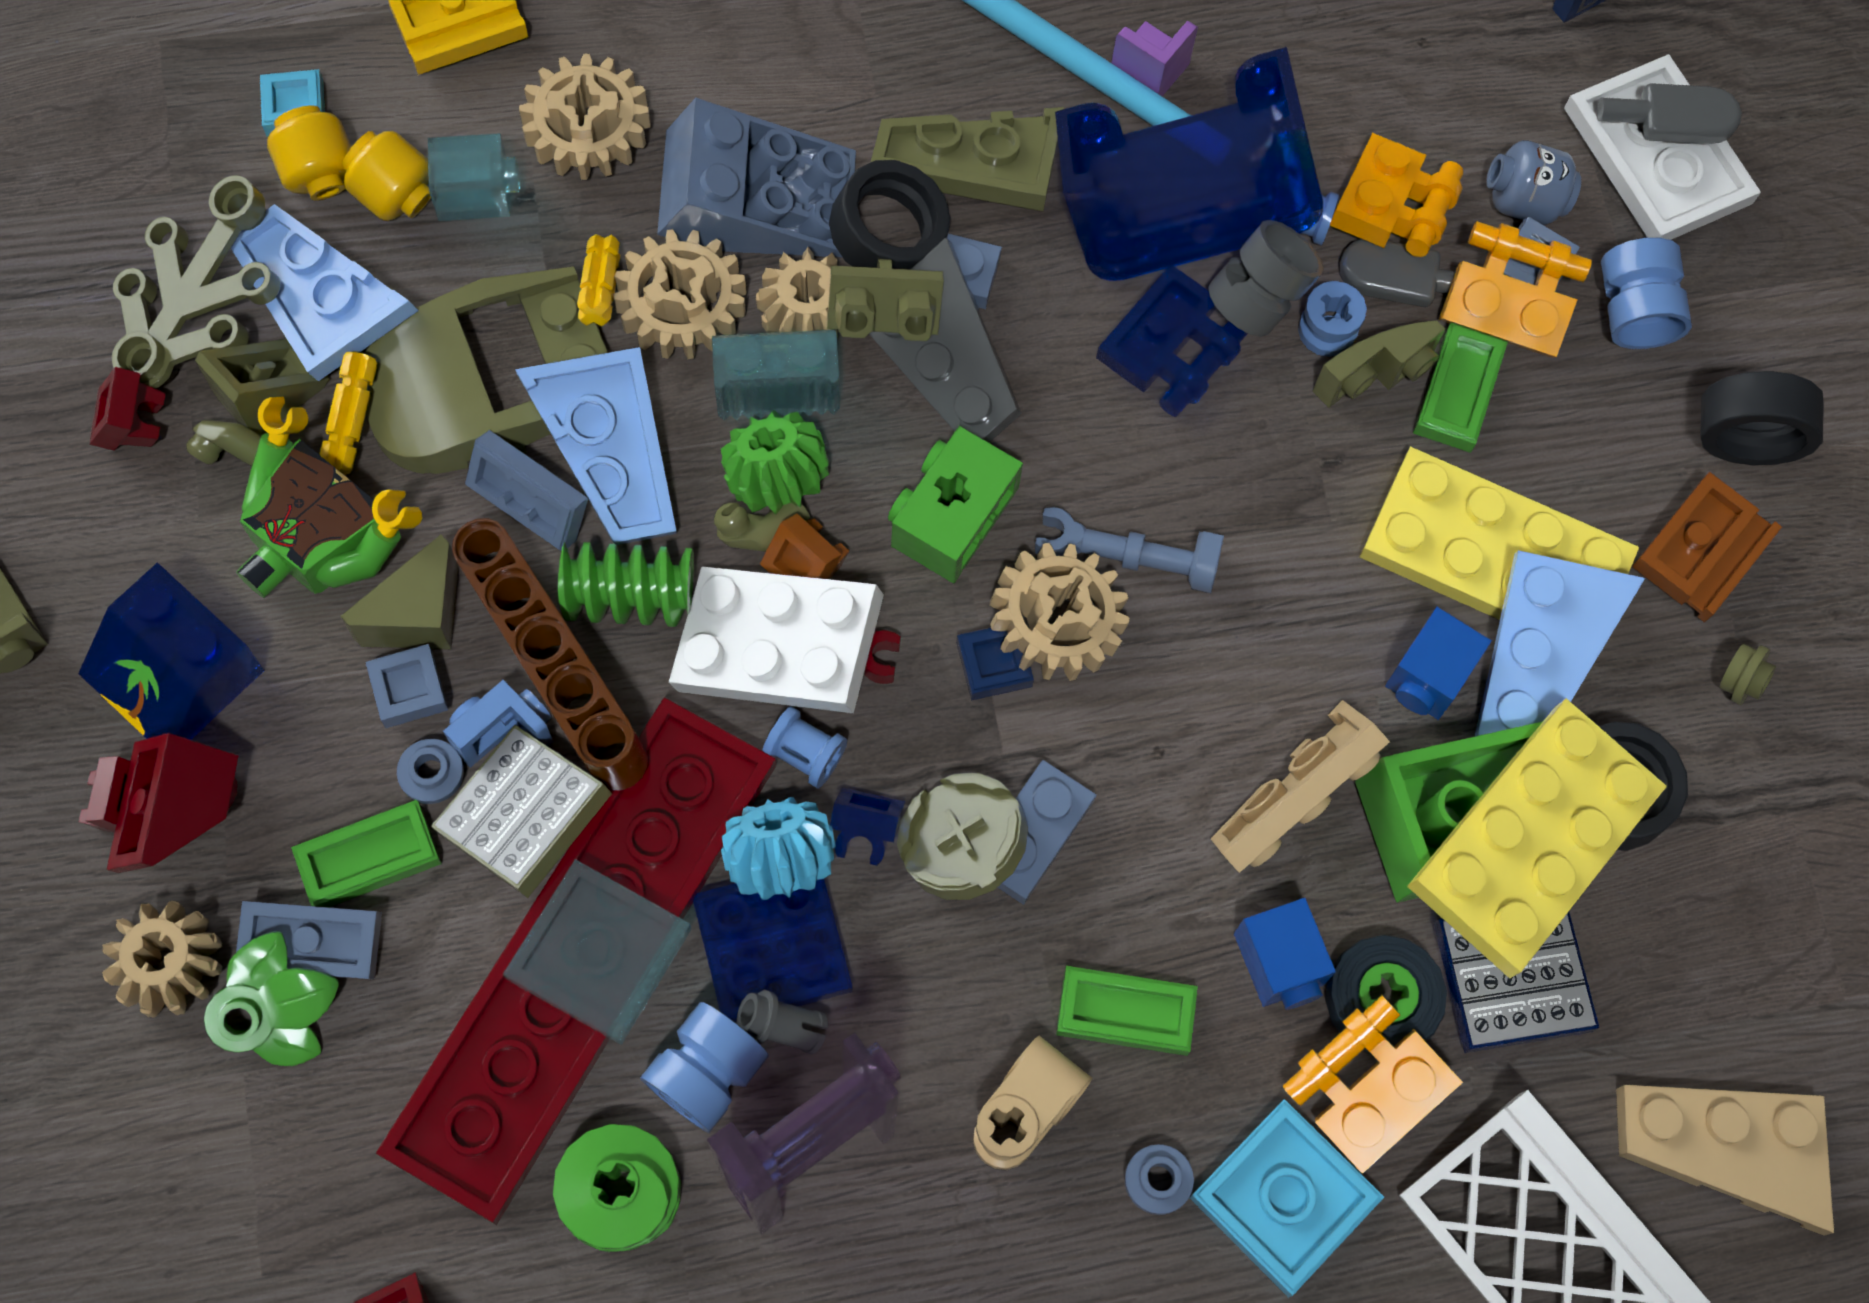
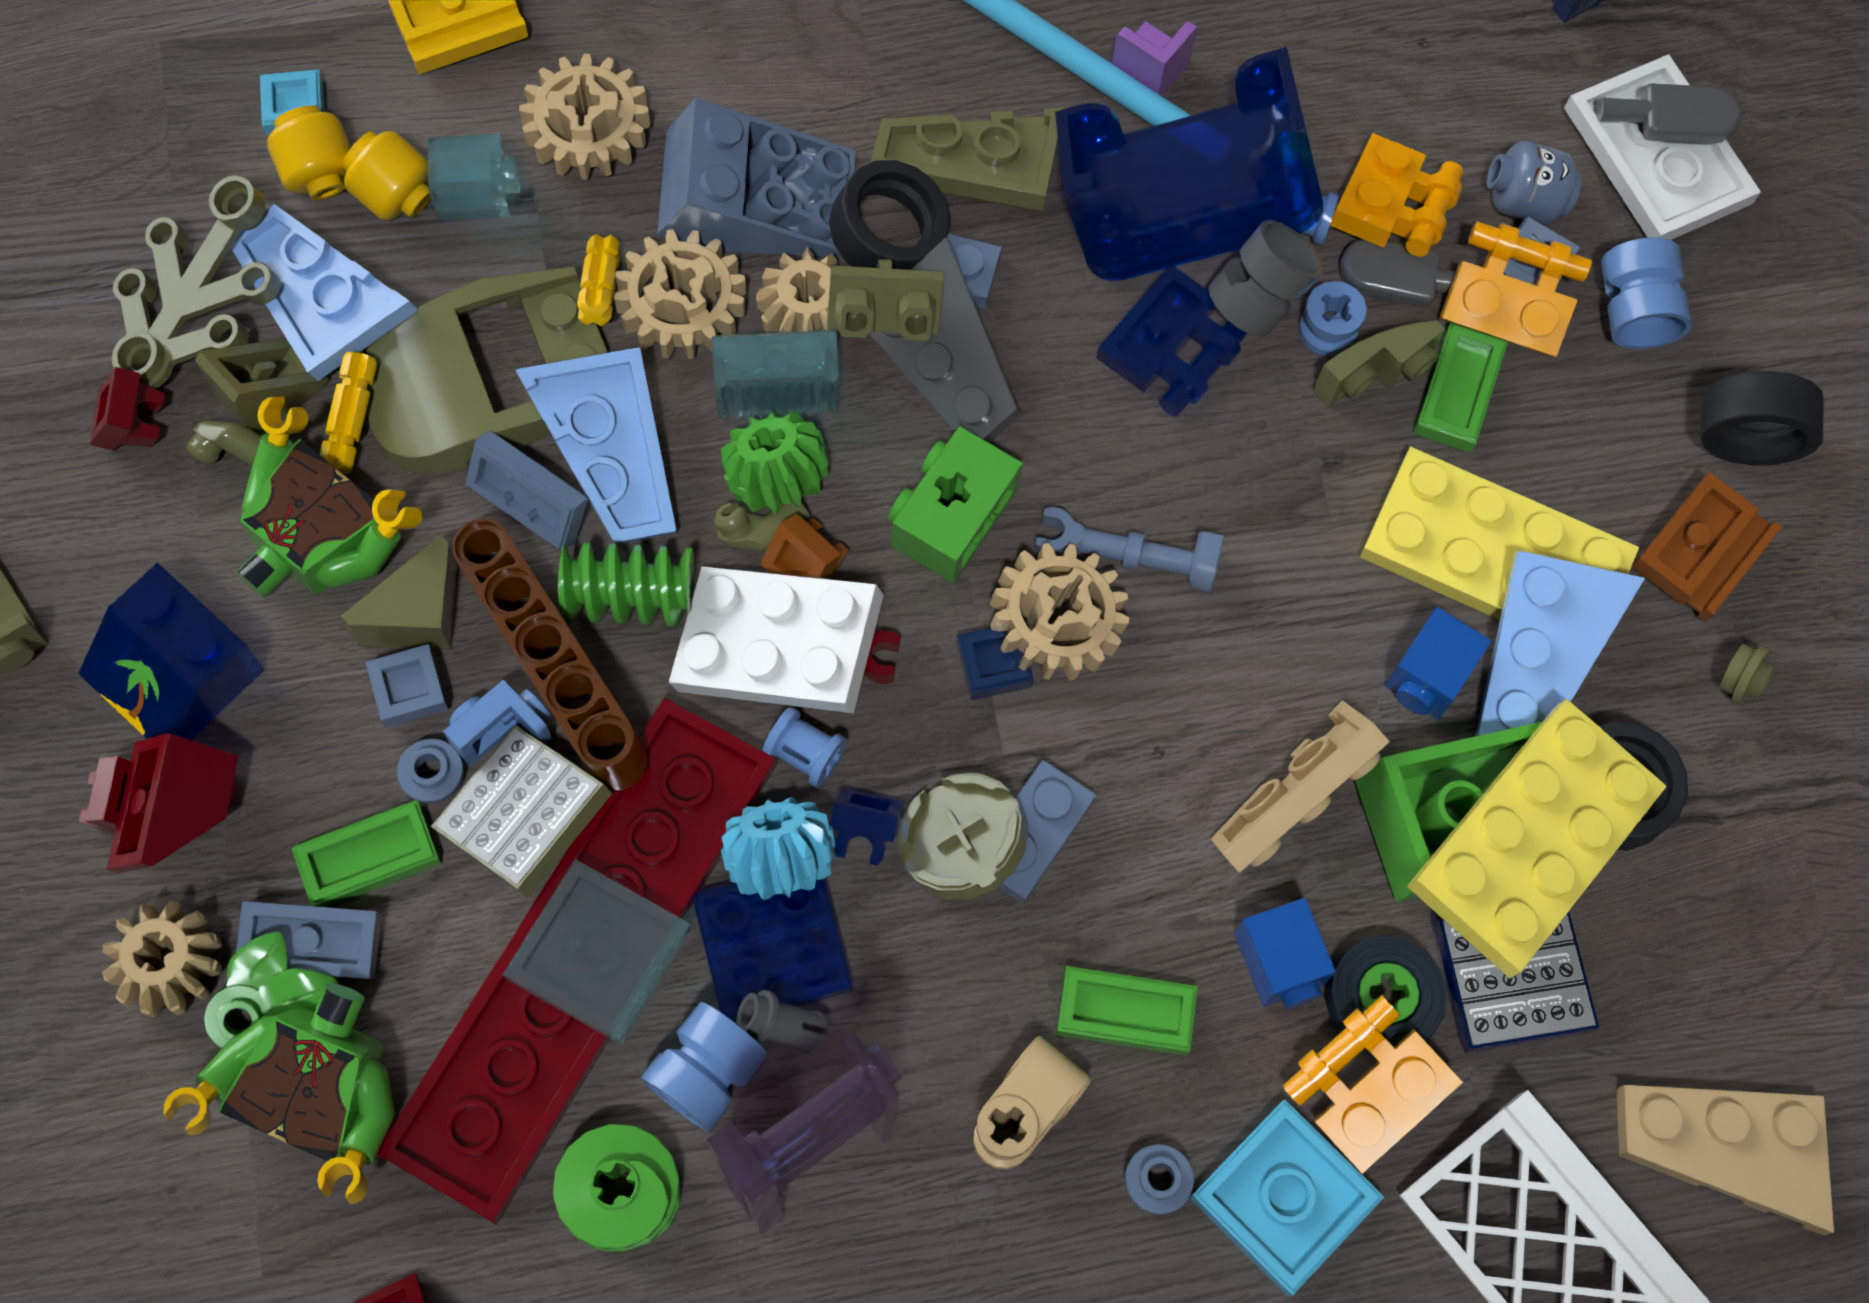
none -> torso [163,984,395,1204]

